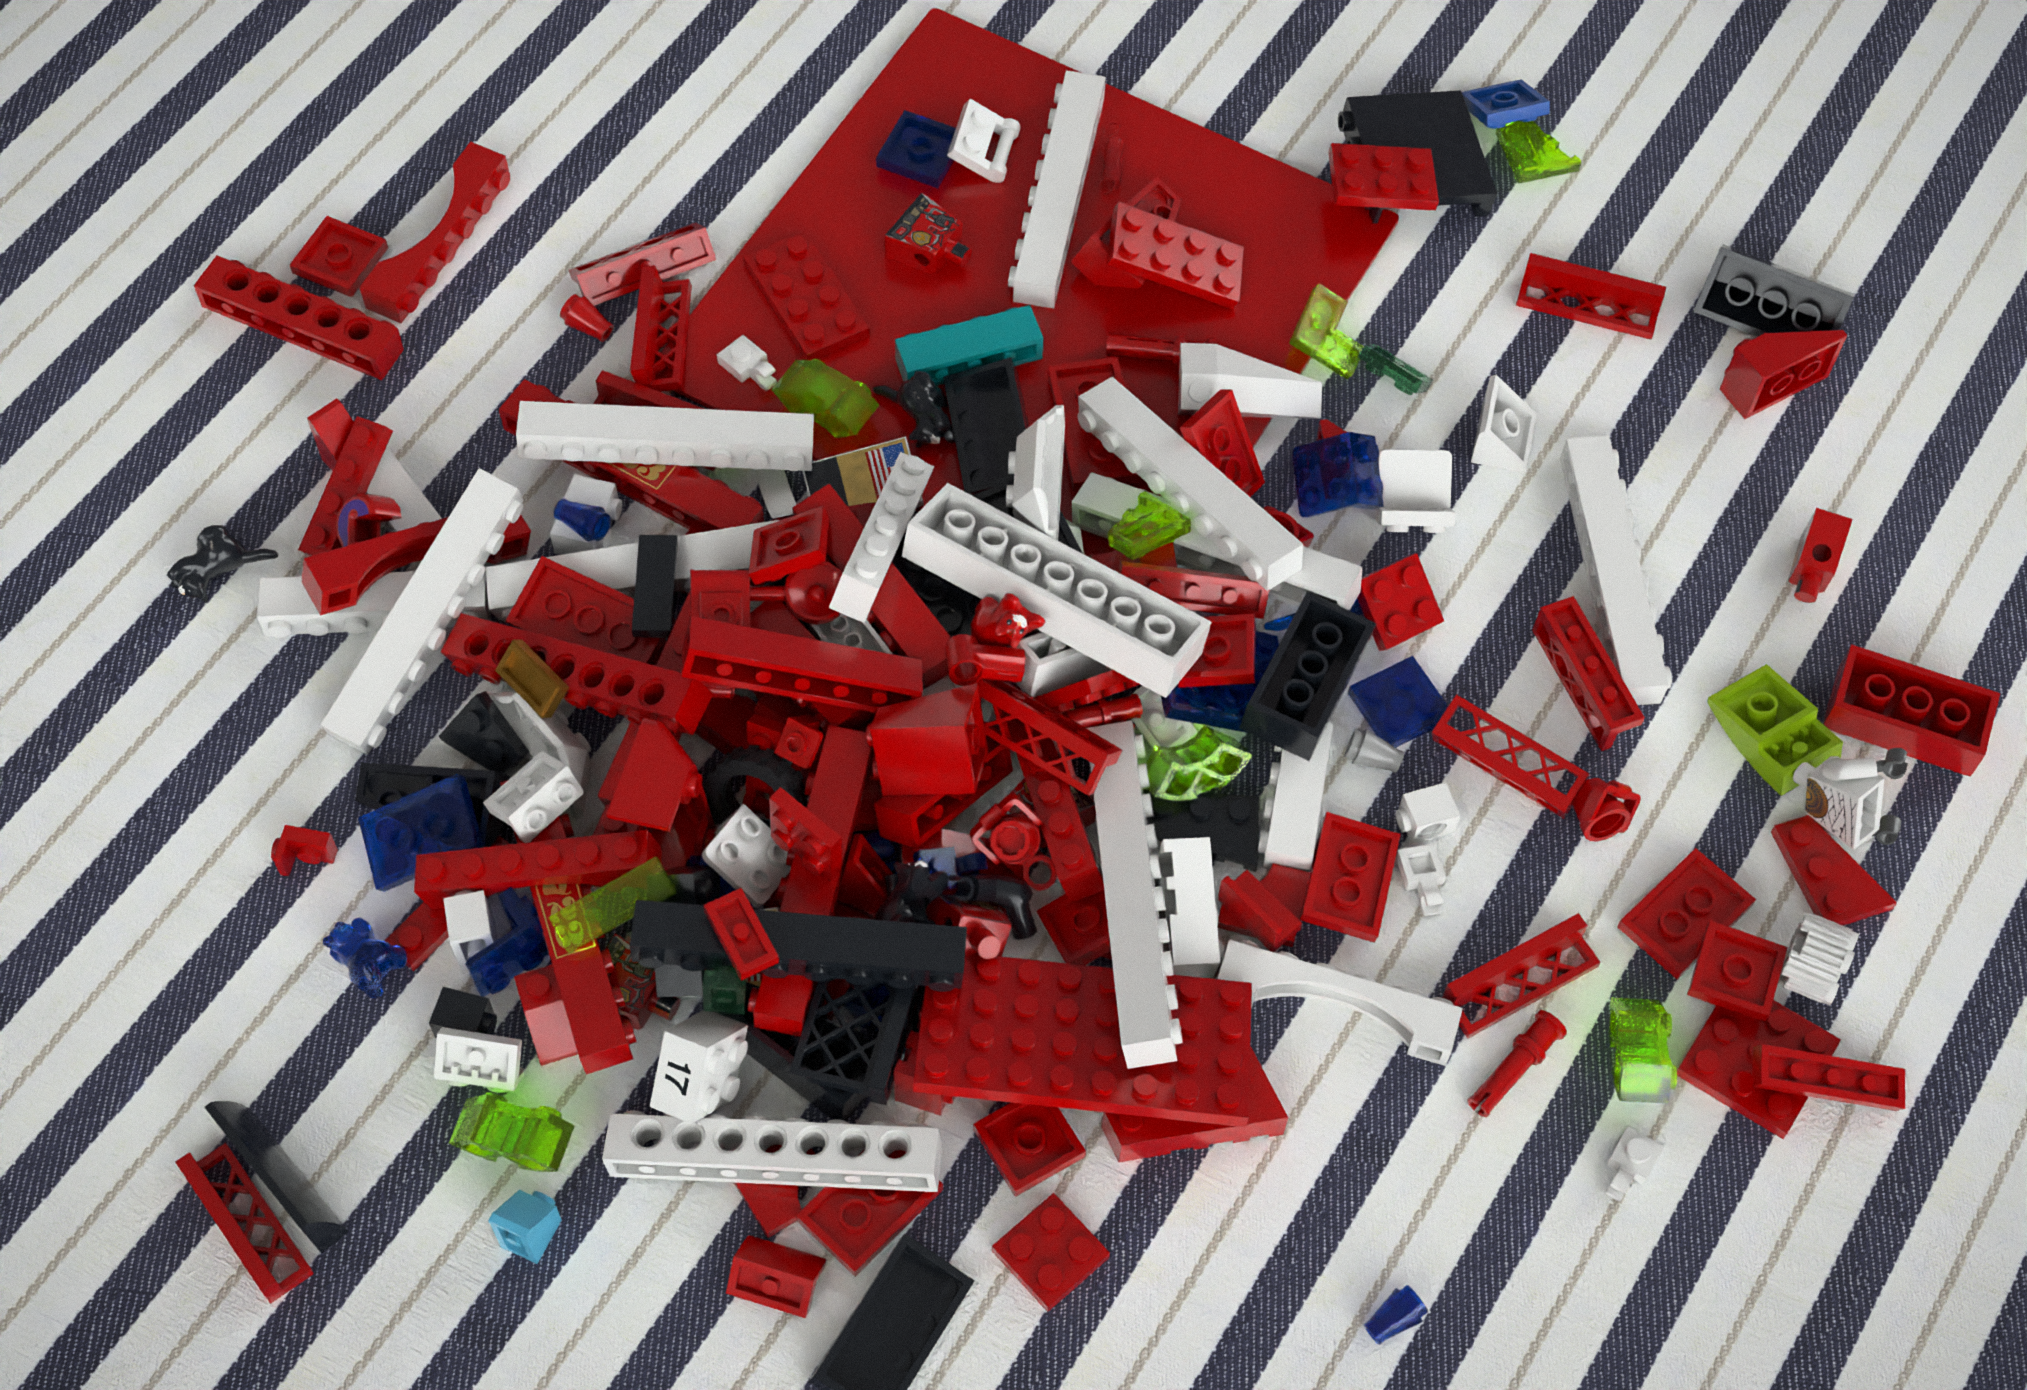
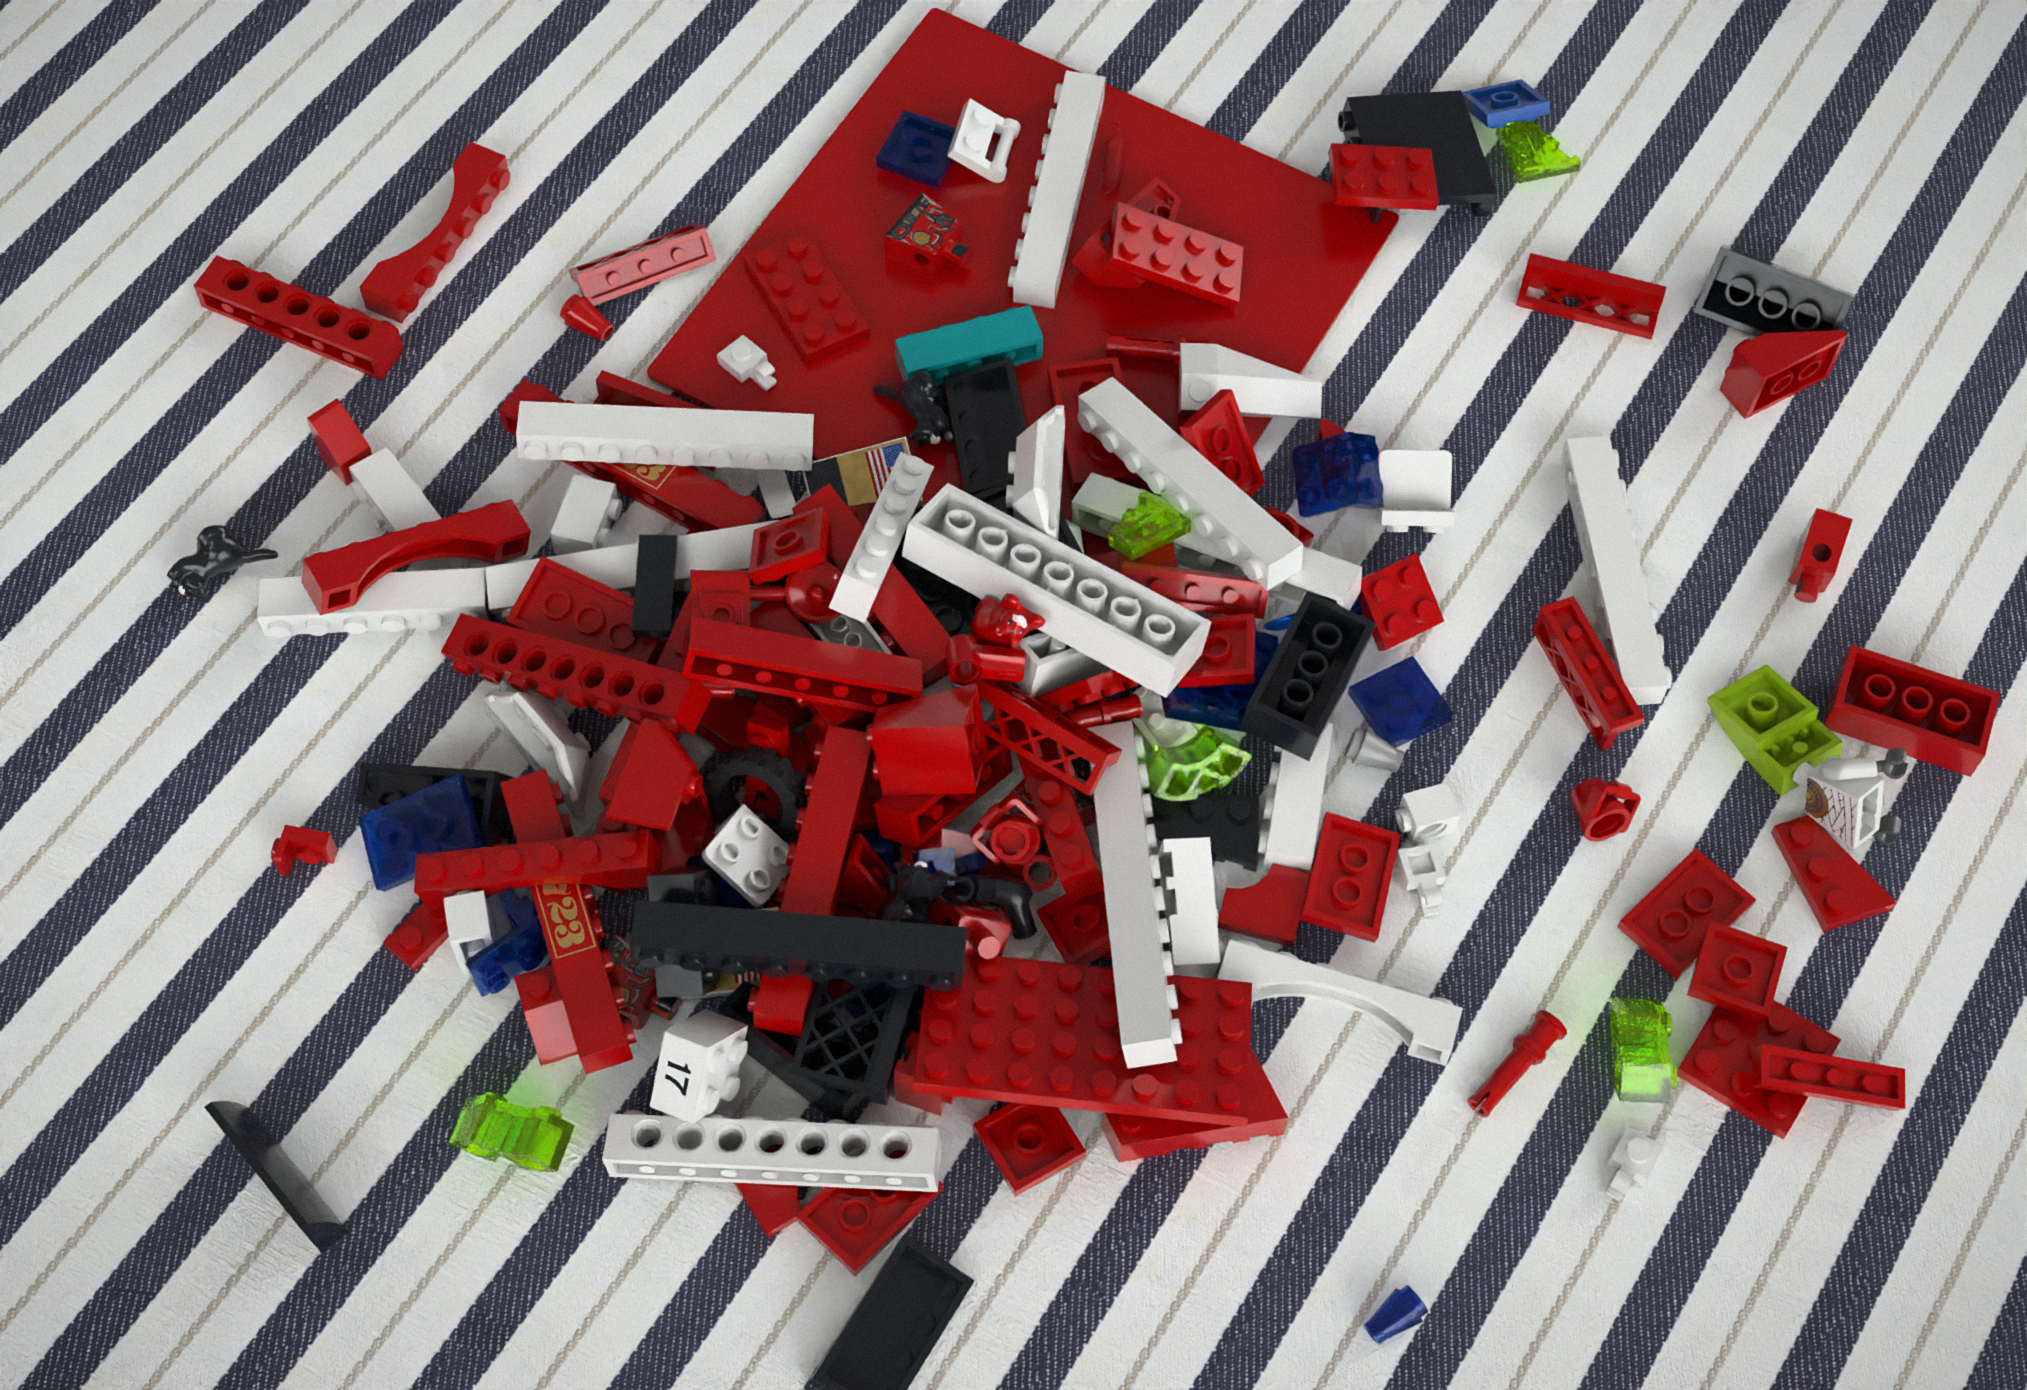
red fence [175,1143,314,1304] -> none
red plate [290,216,388,298] -> none
red plate [298,416,393,556] -> none
white brick [321,468,524,755] -> none
clear blue animal [323,917,408,999] -> none
red animal [336,493,402,547] -> none
black brick [429,987,497,1039] -> none
white bracket [434,1027,524,1093] -> none
black wing [439,691,529,775] -> none
white bracket [483,751,584,843] -> none
medium azure slope [488,1190,562,1264] -> none
pearl gold tile [495,640,569,718] -> none
clear neon green tile [548,857,677,953] -> none
clear blue cone [554,499,611,541] -> none
red fence [630,265,692,392] -> none
clear green plate [703,966,747,1015] -> none
red plate [704,888,779,981] -> none
red panel [726,1235,826,1318] -> none
red plate [769,787,842,882] -> none
clear neon green brick [771,359,879,438] -> none
red bracket [774,715,823,769] -> none
red plate [992,1193,1110,1312] -> none
red panel [1217,870,1302,952] -> none
clear neon green plate [1289,284,1365,379] -> none
clear green plate [1358,344,1433,395] -> none
red fence [1432,694,1589,819] -> none
red fence [1442,913,1601,1038] -> none
white slope [1471,375,1537,473] -> none
white brick [1778,912,1859,1006] -> none

